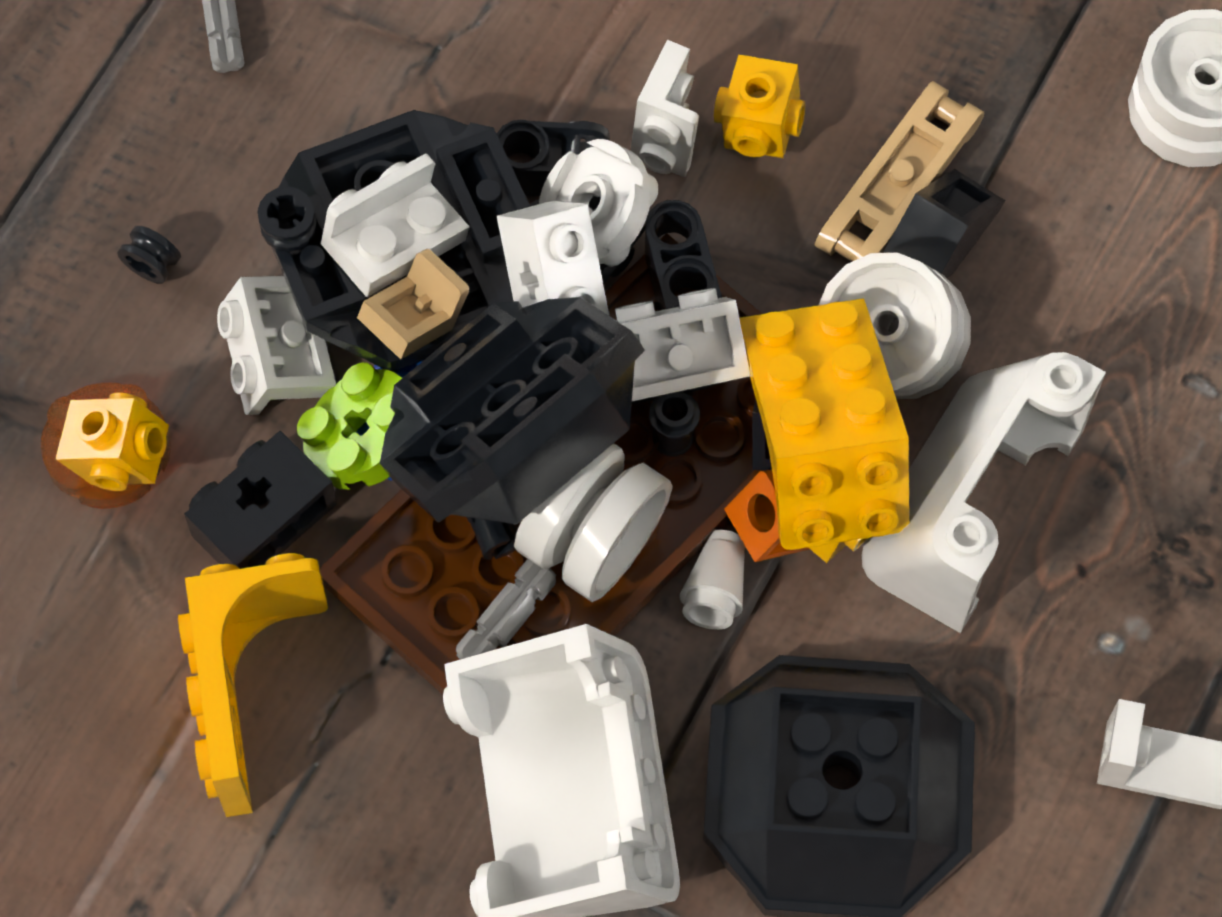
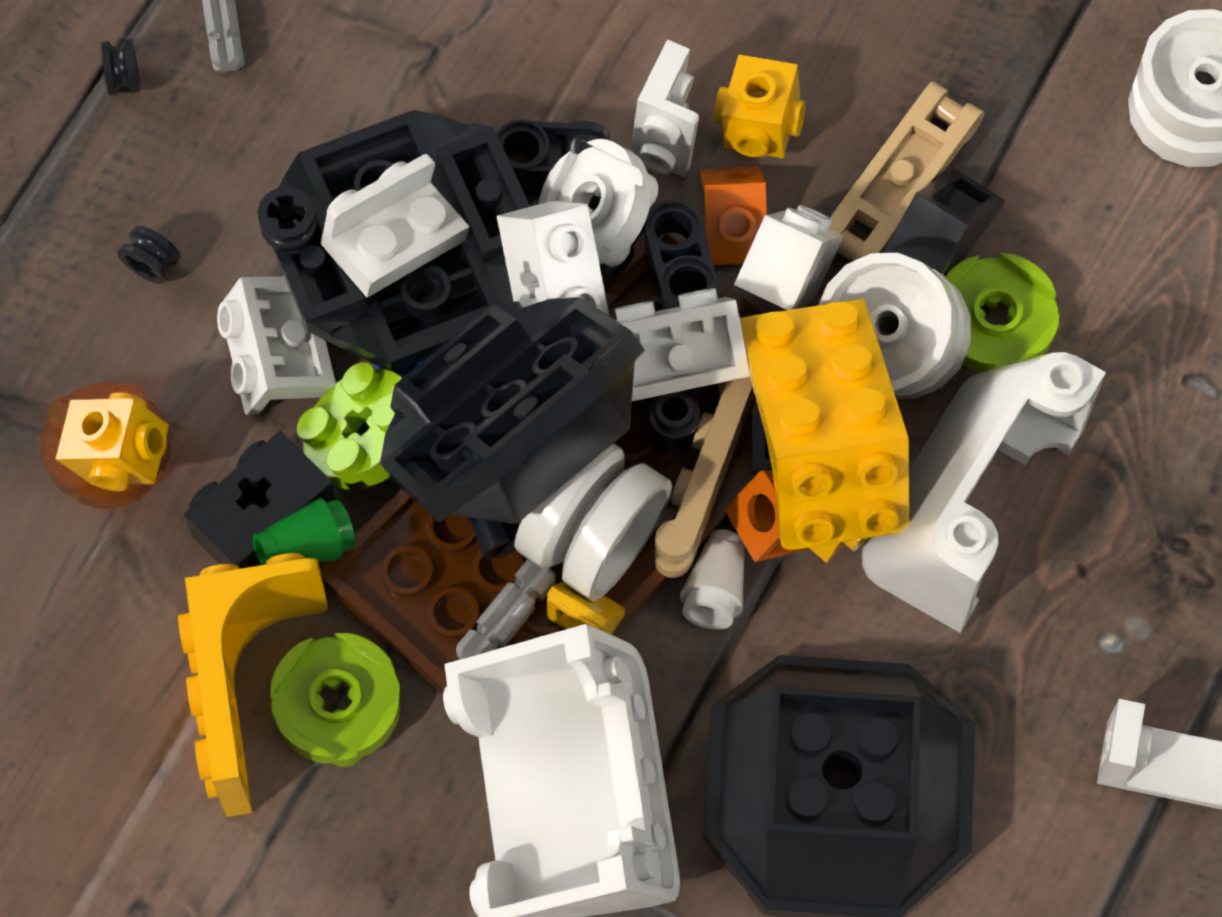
tan bracket [357,248,469,359] -> none
none -> black bush [101,38,140,96]
none -> green cone [253,498,355,565]
none -> lime plate [270,633,401,767]
none -> yellow slope [547,581,625,635]
none -> tan plate [654,376,755,578]
none -> orange bracket [699,166,767,266]
none -> white brick [734,205,844,310]
none -> lime plate [946,253,1060,373]

